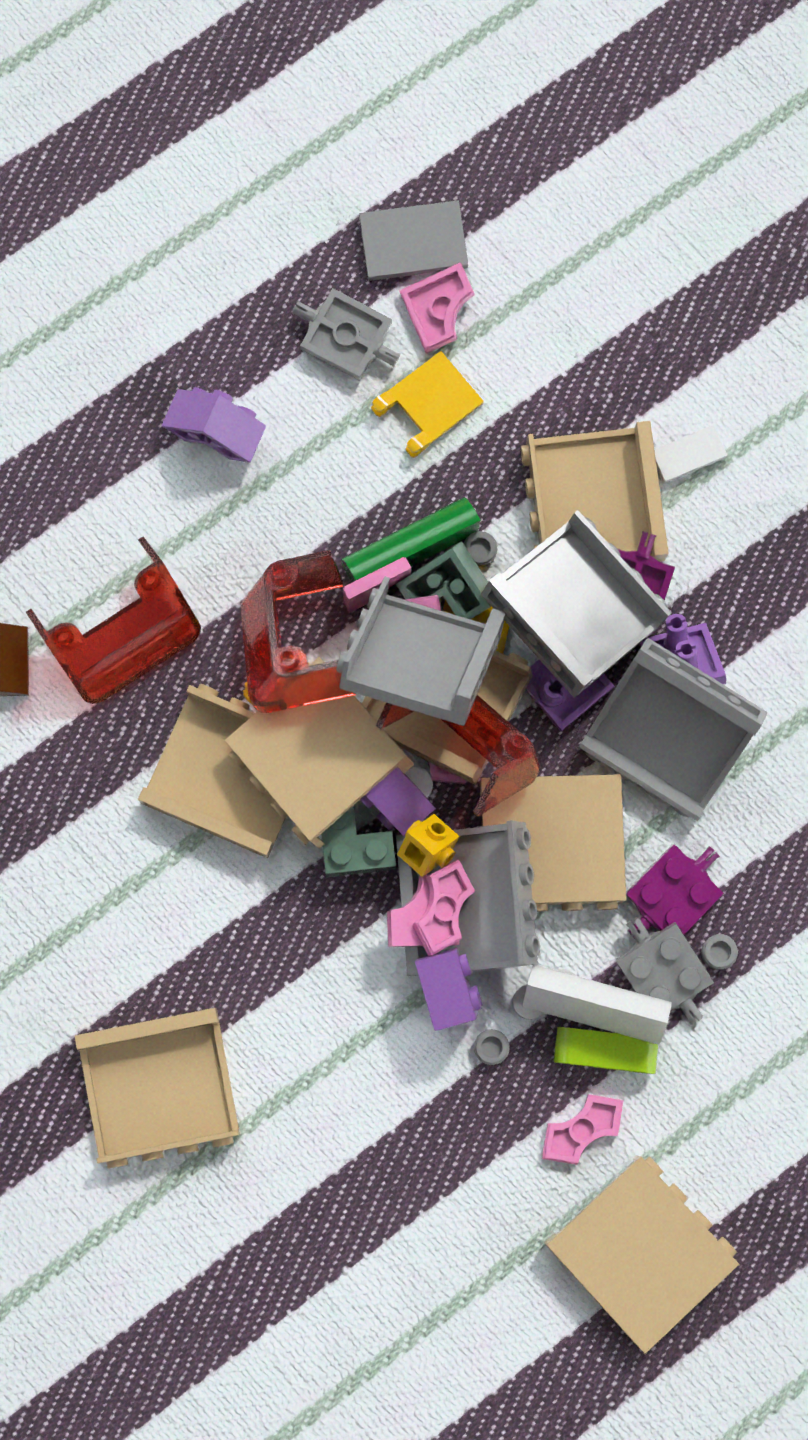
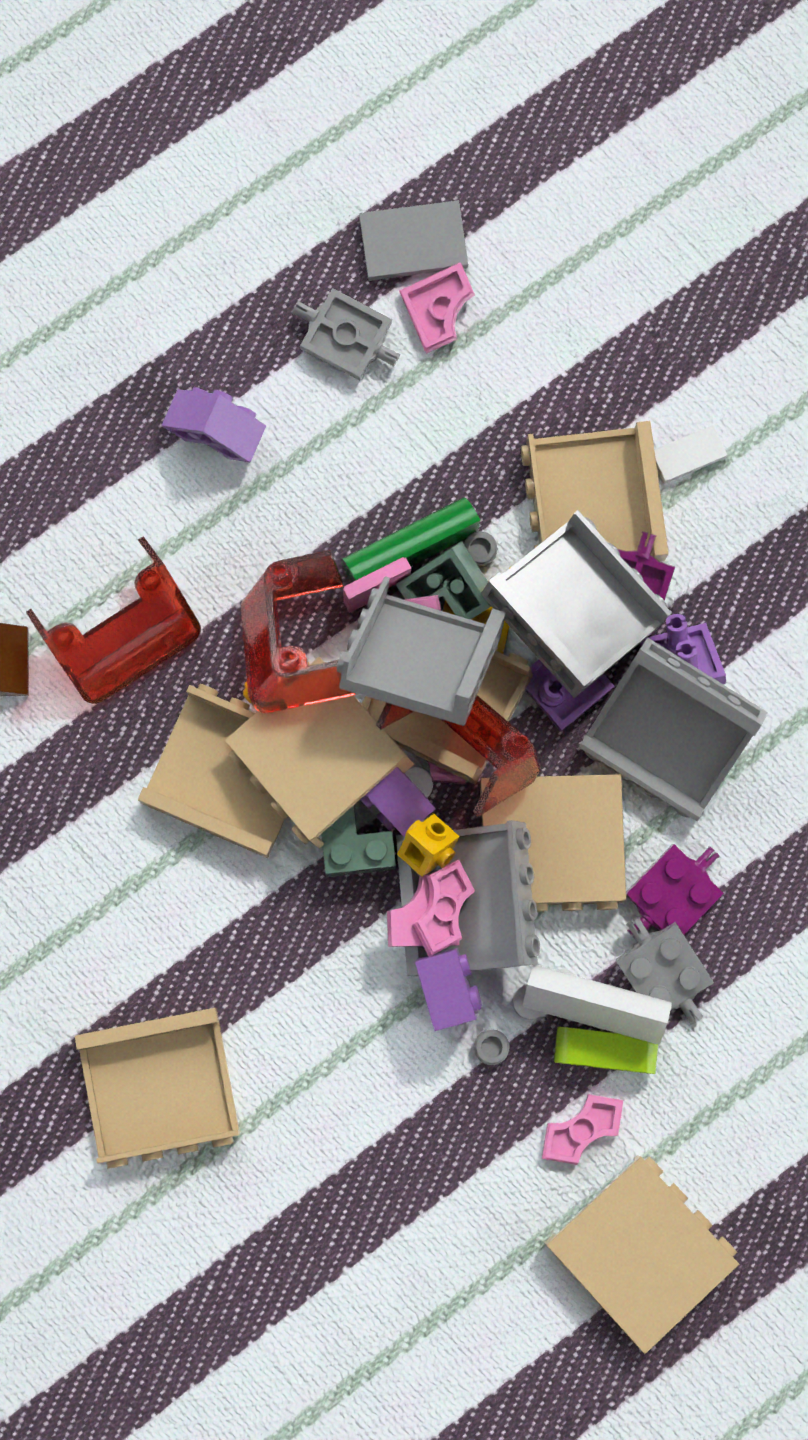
yellow flag [371,351,484,458] -> none
light grey tile [701,934,738,970] -> none

